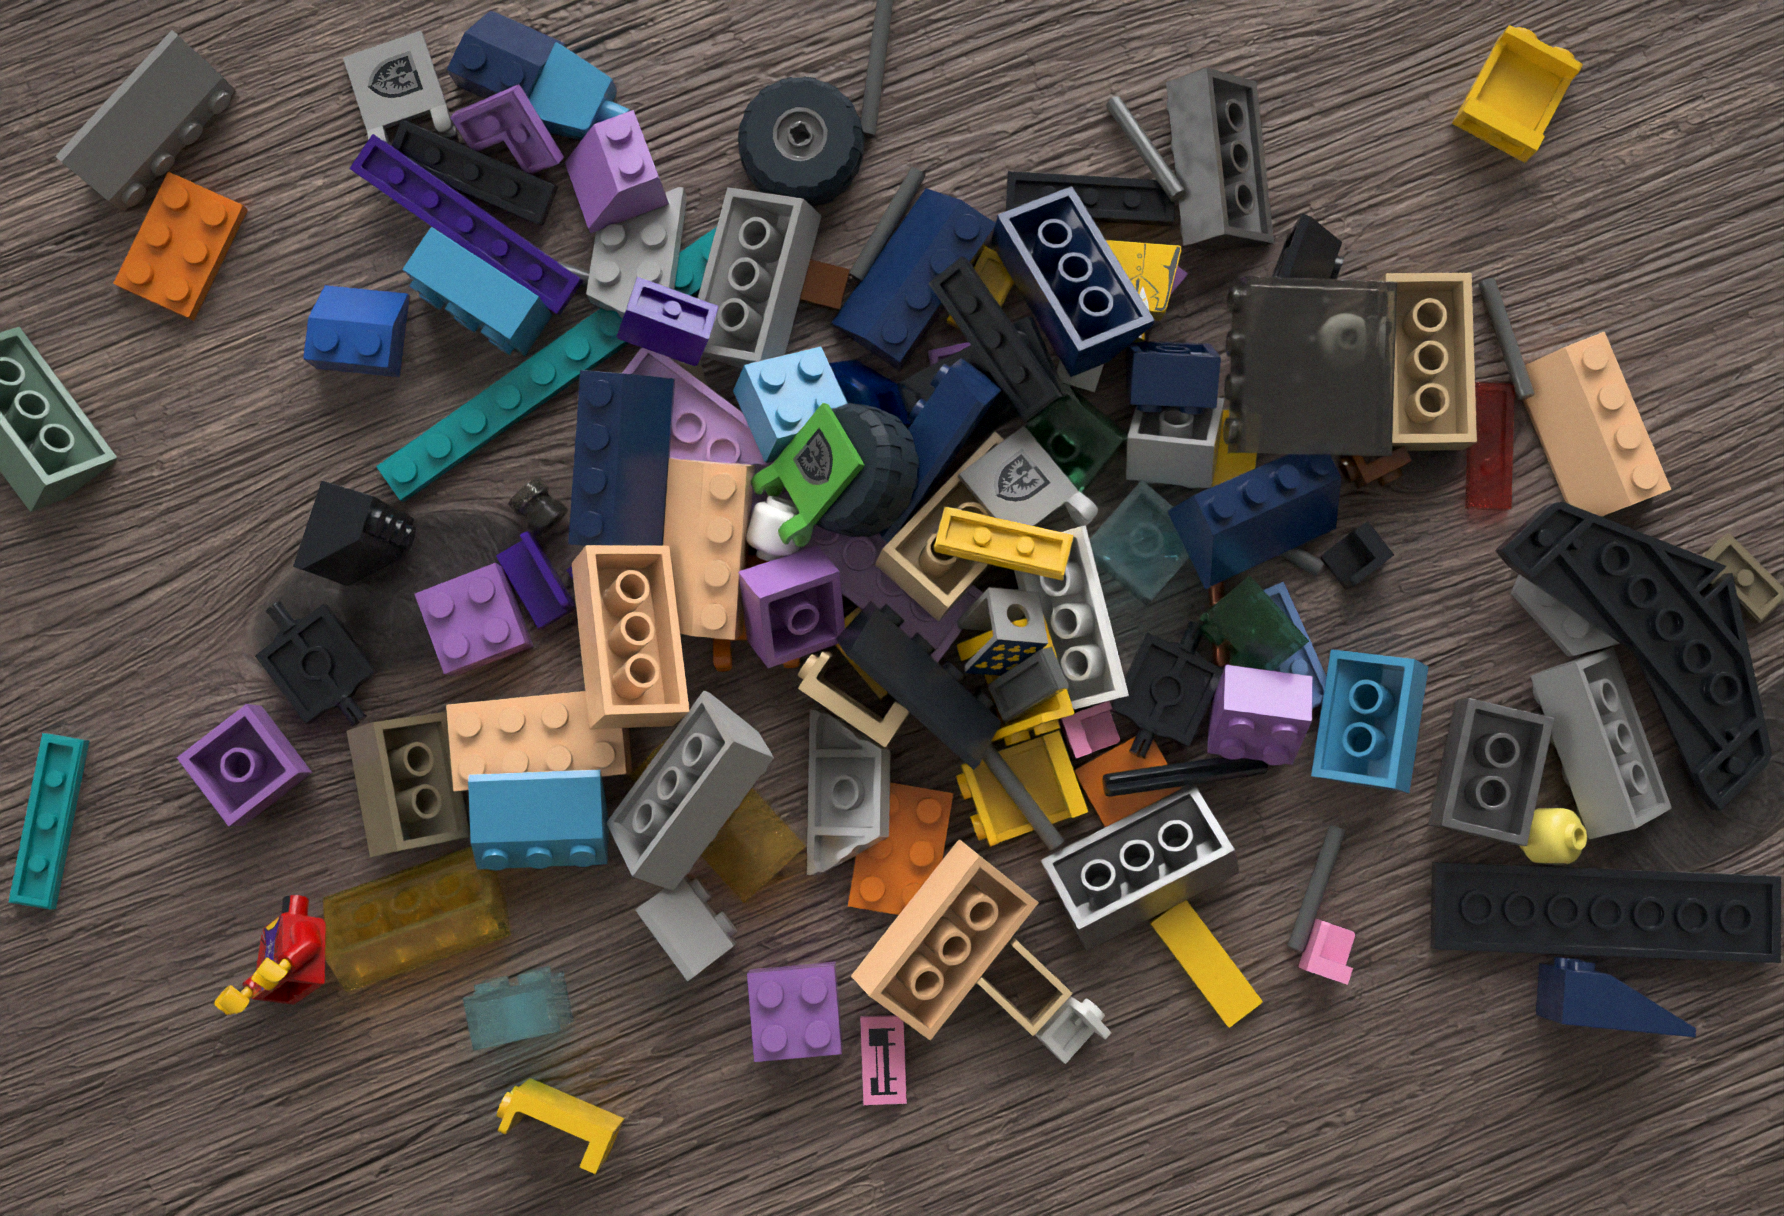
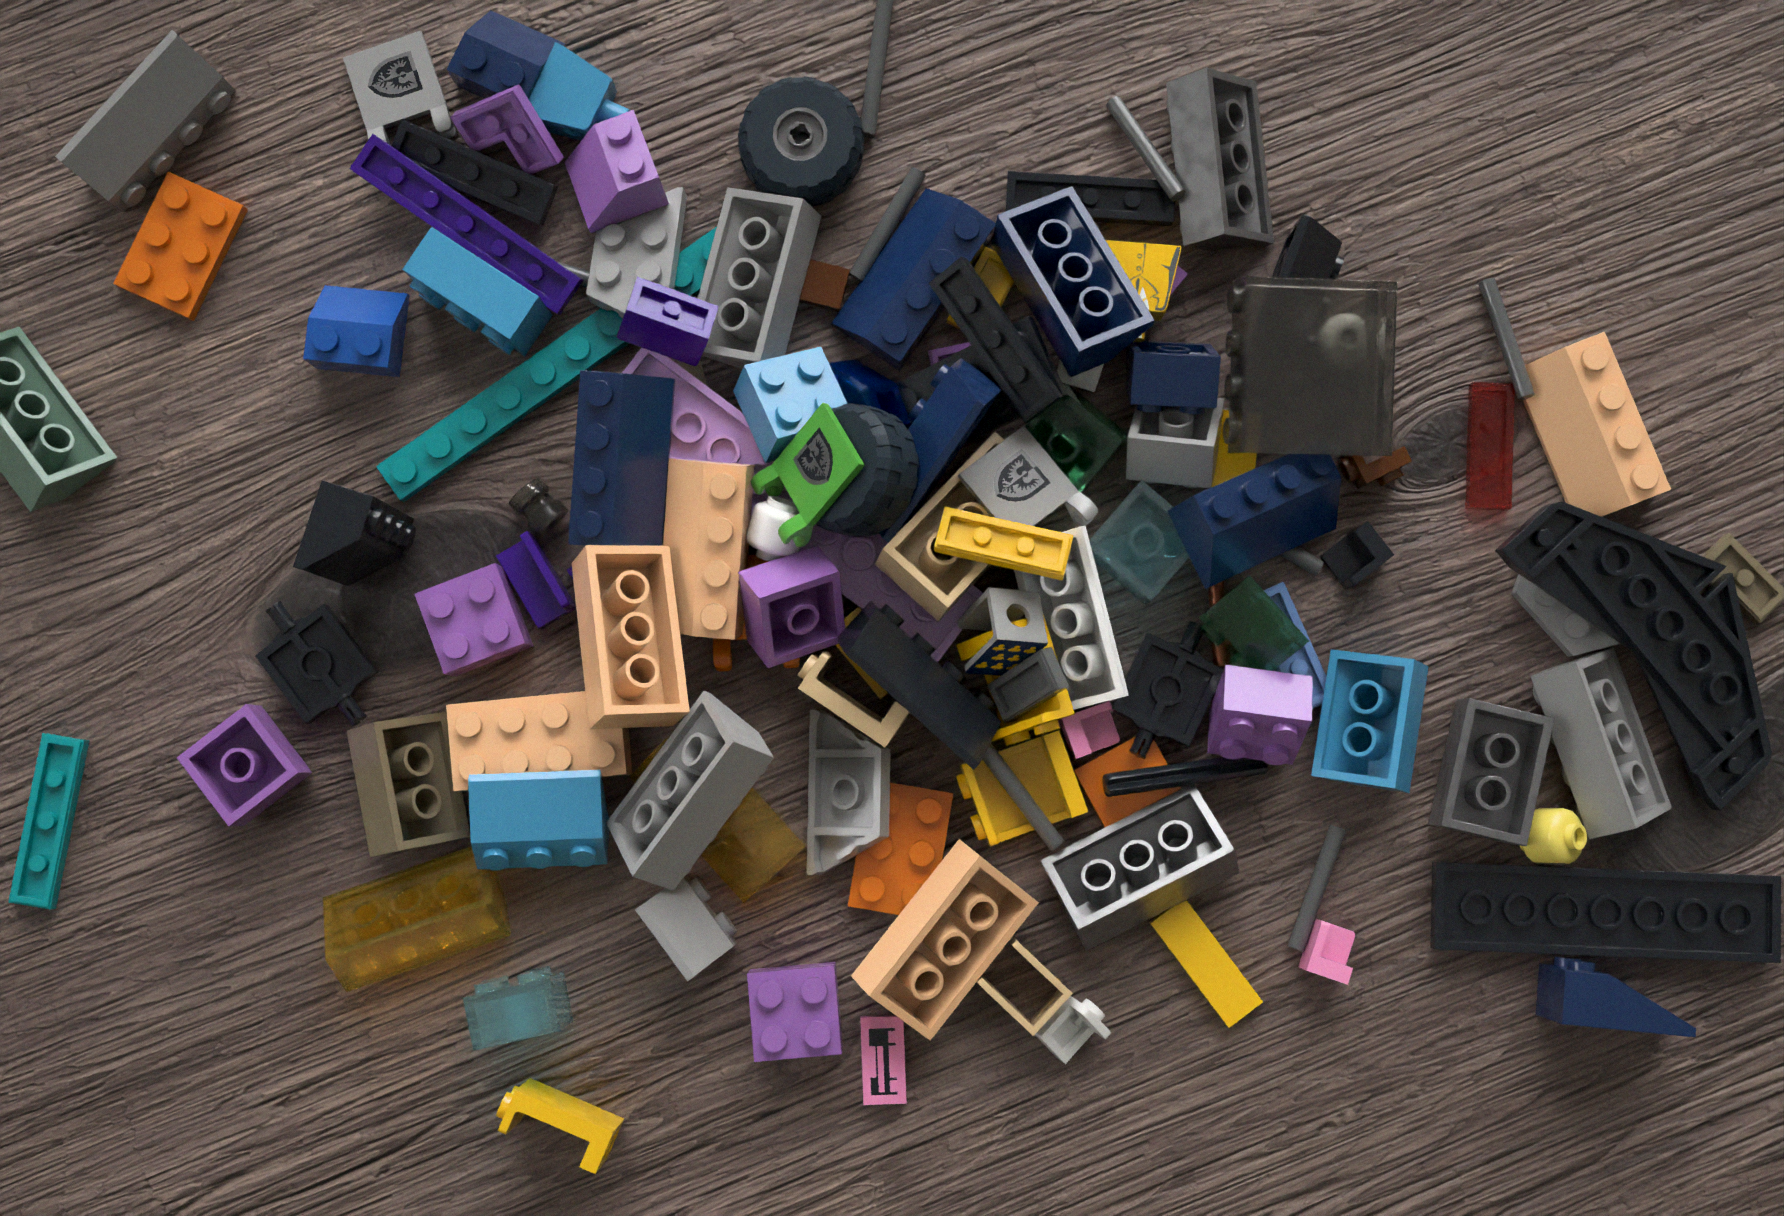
red torso [214,895,326,1015] -> none
tan brick [1375,273,1477,451] -> none
yellow panel [1452,25,1583,163] -> none

